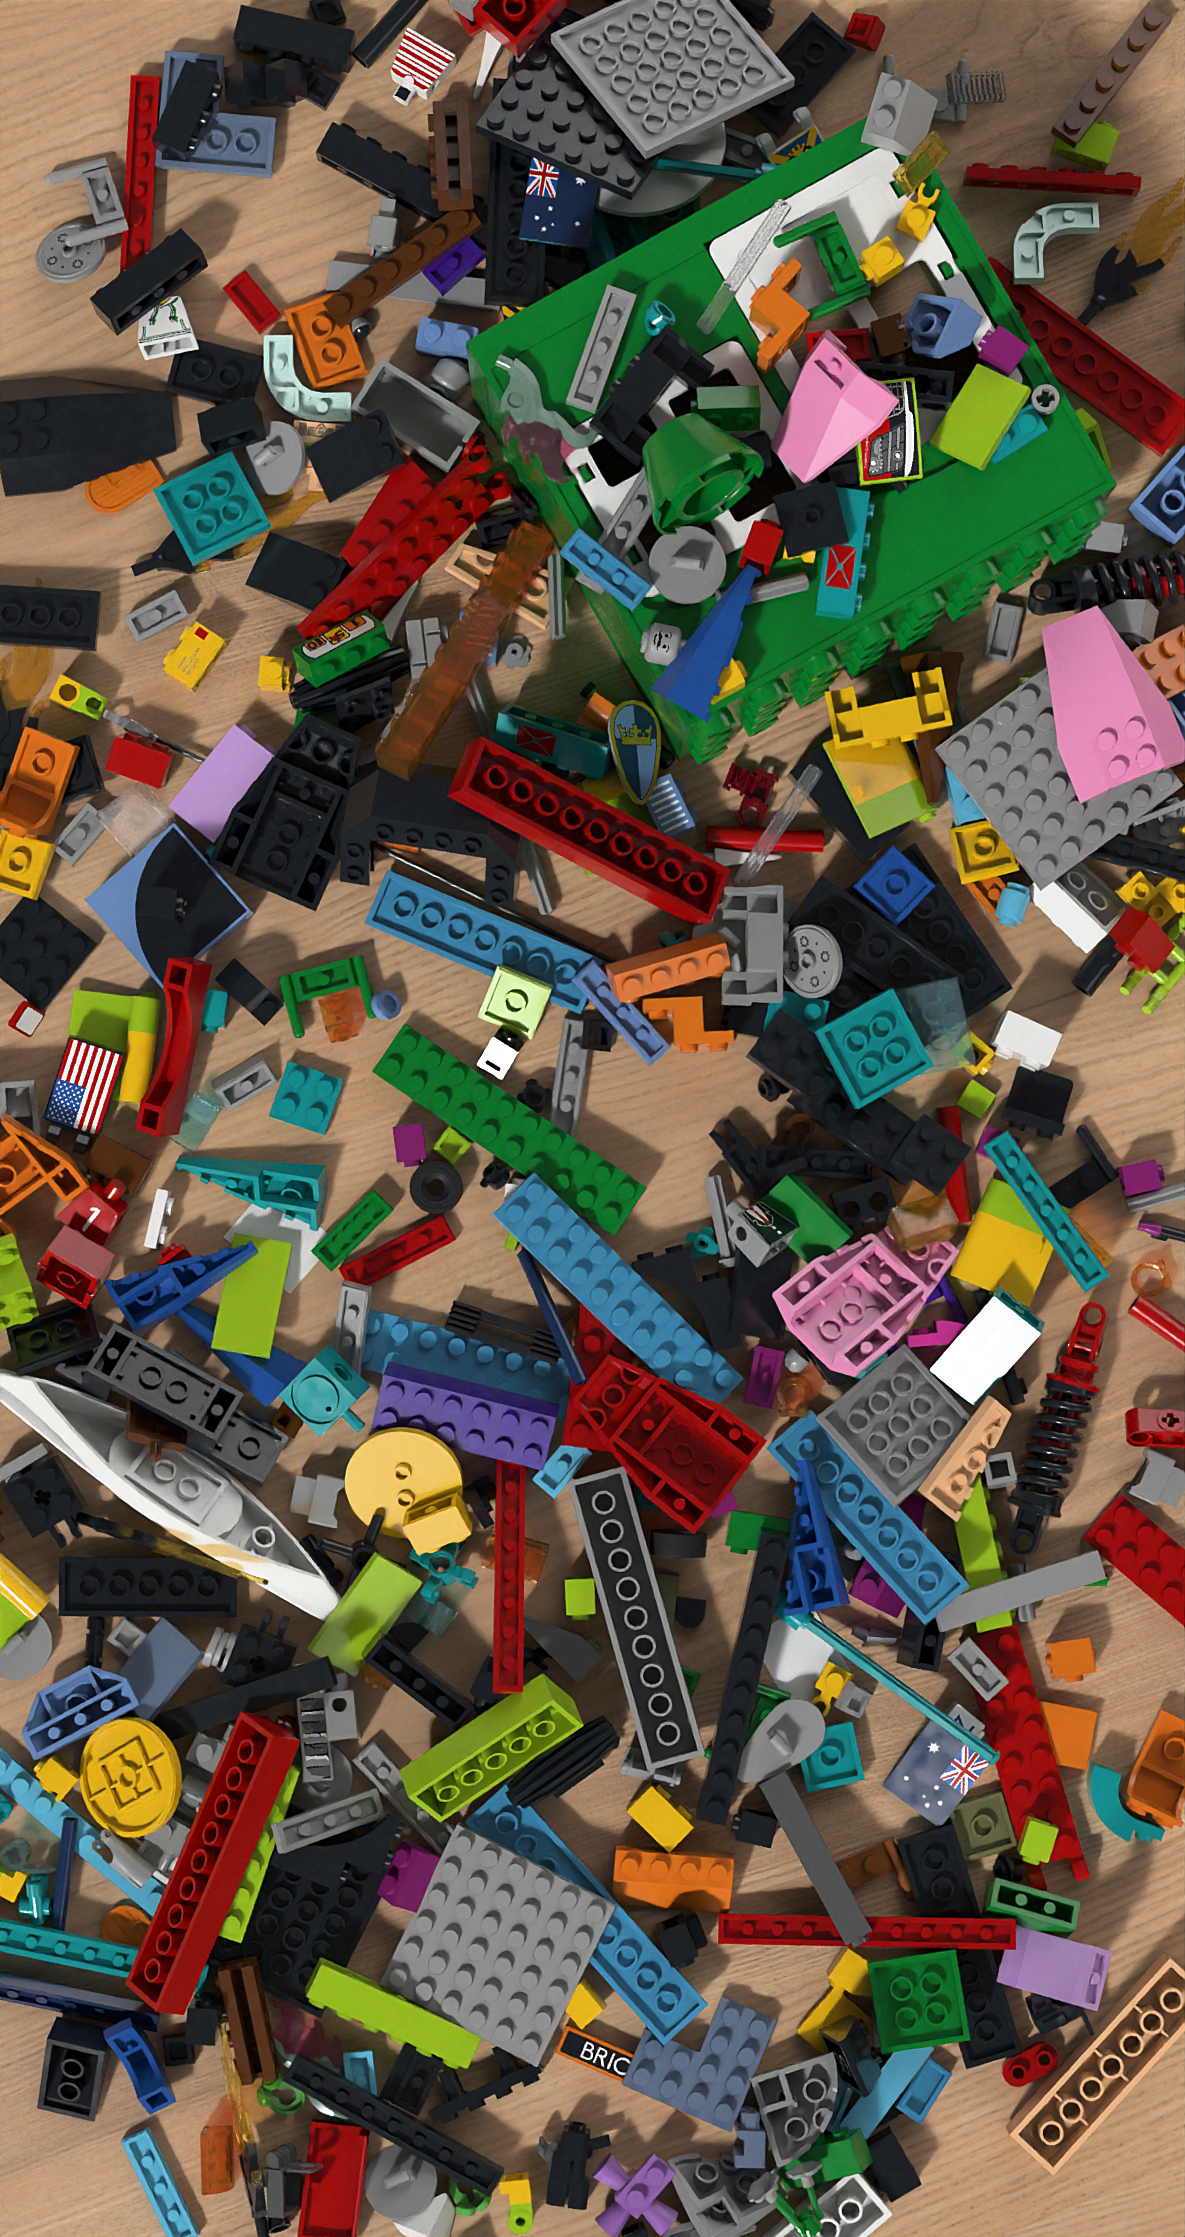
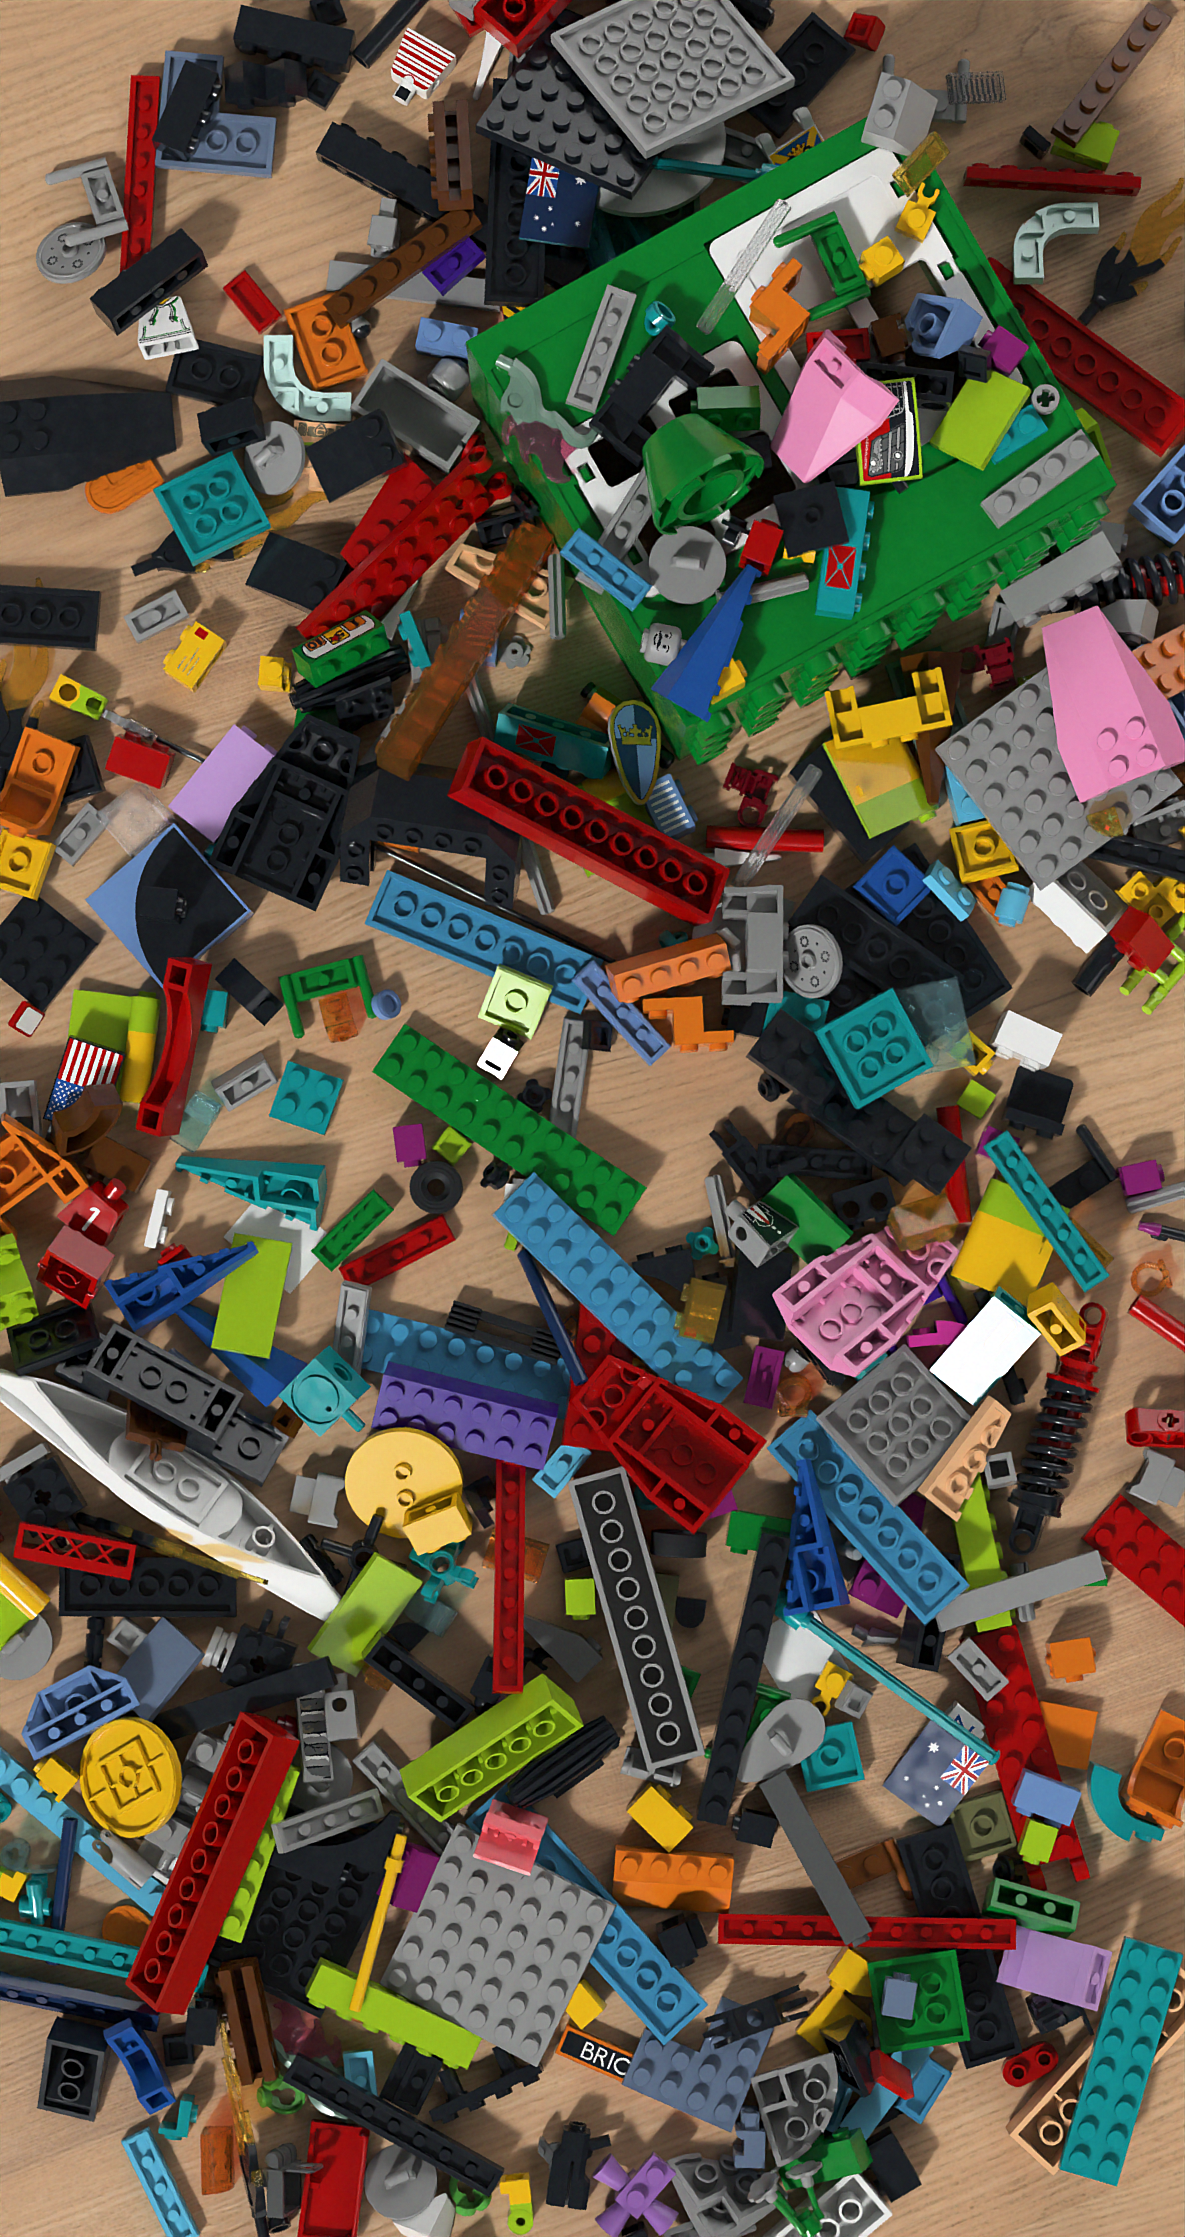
none -> red fence [13,1521,138,1580]
none -> reddish brown brick [50,1083,123,1157]
none -> teal bracket [158,2094,199,2140]
none -> yellow bar [349,1833,408,2012]
none -> teal plate [397,610,434,673]
none -> coral bracket [473,1799,549,1876]
none -> black tile [555,1537,591,1573]
none -> clear yellow brick [673,1278,727,1345]
none -> black piece [702,1985,809,2049]
none -> black plate [721,515,750,547]
none -> red tile [869,2049,914,2100]
none -> sand blue brick [880,1972,917,2020]
none -> medium azure plate [922,860,977,921]
none -> black tile [958,345,991,383]
none -> dark red piece [958,637,1017,692]
none -> light grey plate [980,429,1099,529]
none -> light grey brick [999,531,1123,628]
none -> medium blue brick [1011,1768,1082,1828]
none -> black tile [1020,125,1051,160]
none -> yellow brick [1027,1282,1086,1356]
none -> teal plate [1058,1936,1183,2186]
none -> clear yellow tile [1085,807,1124,838]

